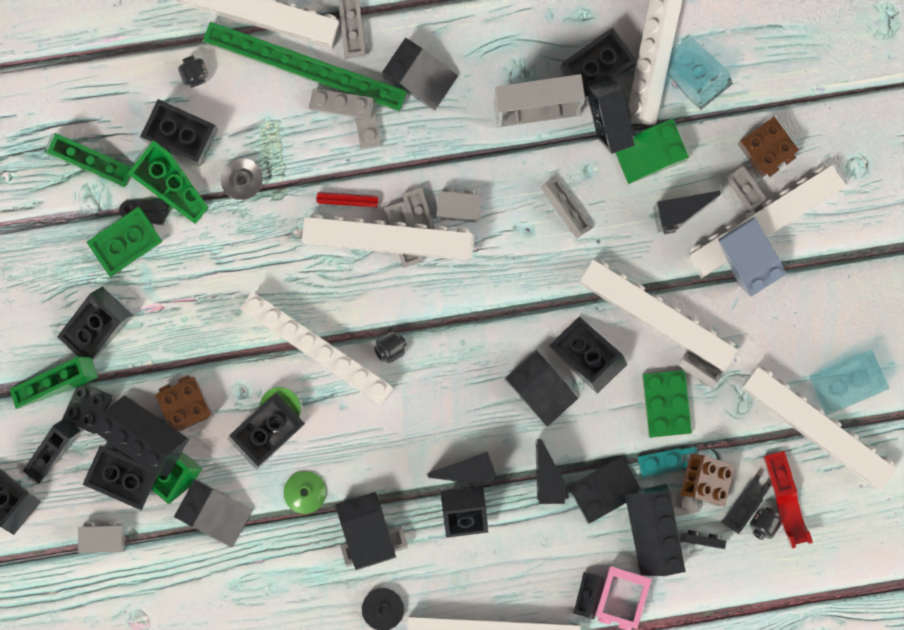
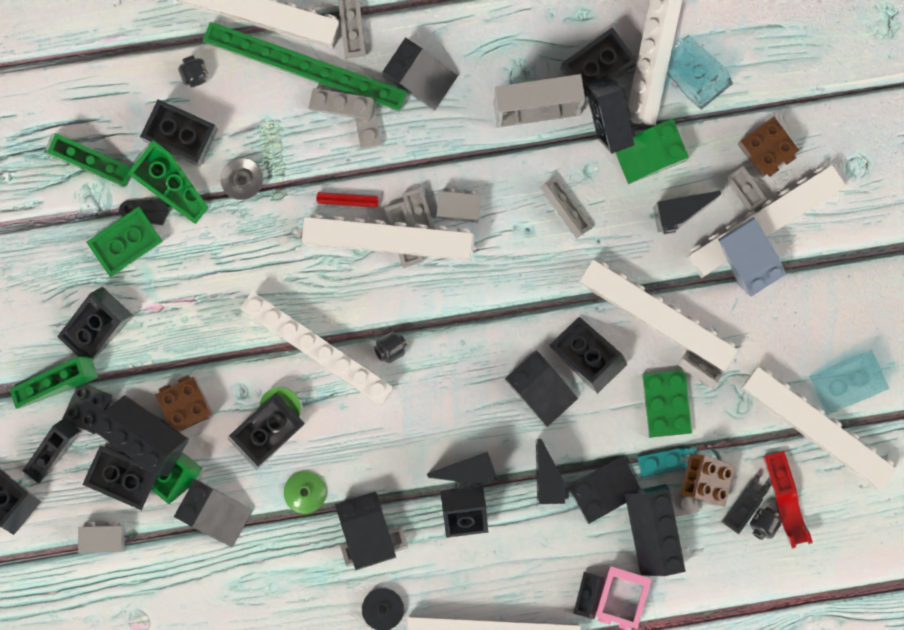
black plate [680,530,727,549] -> none

